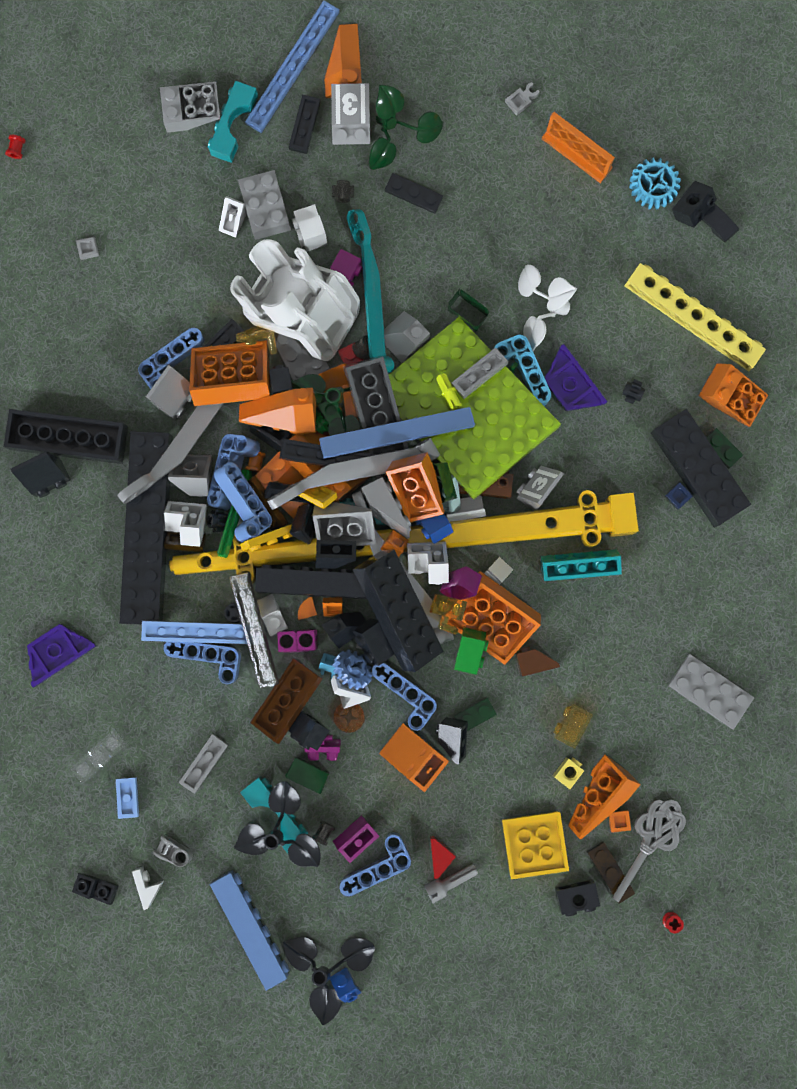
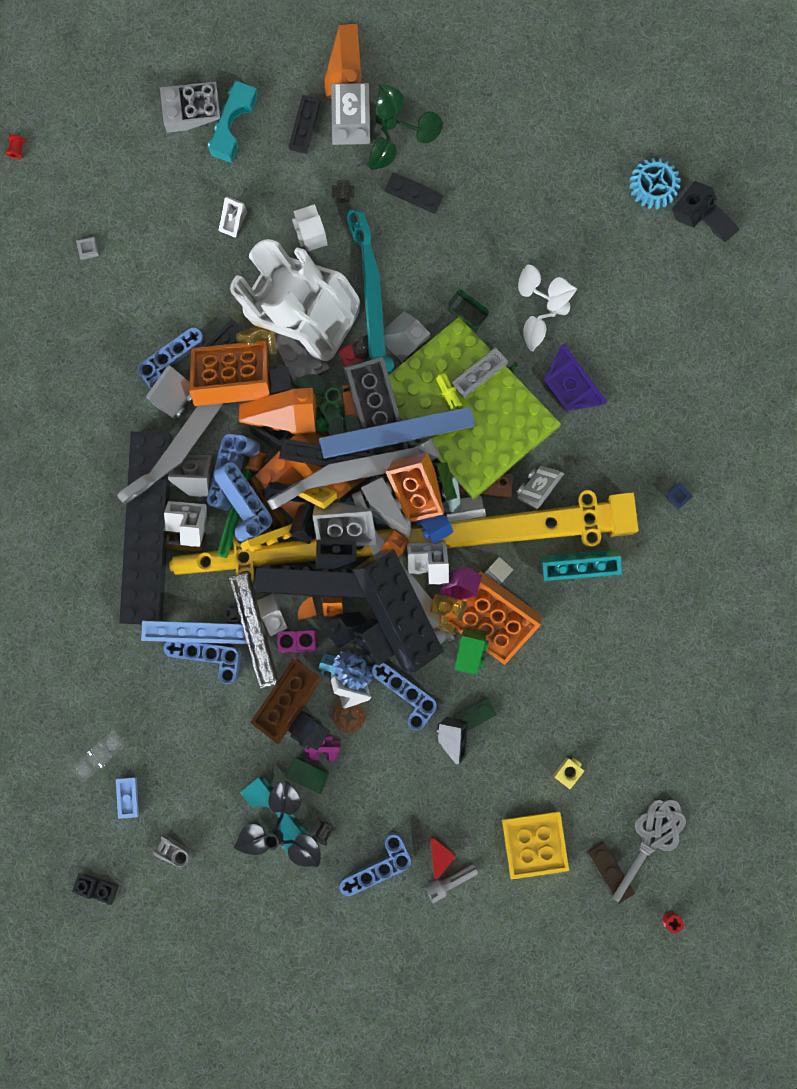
black brick [3,409,128,464] -> none
black slope [10,451,71,498] -> none
dark purple wing [27,624,97,688] -> none
white slope [132,867,164,910] -> none
light grey plate [179,734,229,794] -> none
black gear [206,509,228,532] -> none
medium blue brick [210,870,289,991] -> none
light grey brick [238,170,291,240] -> none
medium blue tile [245,0,340,133] -> none
black plant [283,937,375,1025] -> none
orange slope [317,363,348,393] -> none
magenta brick [330,249,363,288] -> none
blue bracket [330,968,361,1003] -> none
magenta brick [332,815,379,863] -> none
orange slope [379,723,449,792] -> none
medium azure beam [494,335,551,406] -> none
light grey plate [505,82,540,116] -> none
reddish brown slope [515,646,560,676] -> none
orange fence [542,112,615,184] -> none
clear yellow bracket [553,704,593,749] -> none
black brick [555,879,600,916] -> none
orange wedge [568,755,641,839] -> none
orange plate [609,810,631,832] -> none
black gear [622,379,645,404] -> none
light yellow brick [625,263,766,372] -> none
black brick [651,409,751,528] -> none
light grey plate [667,654,754,730] -> none
orange slope [698,363,768,427] -> none
dark green plate [706,428,743,469] -> none

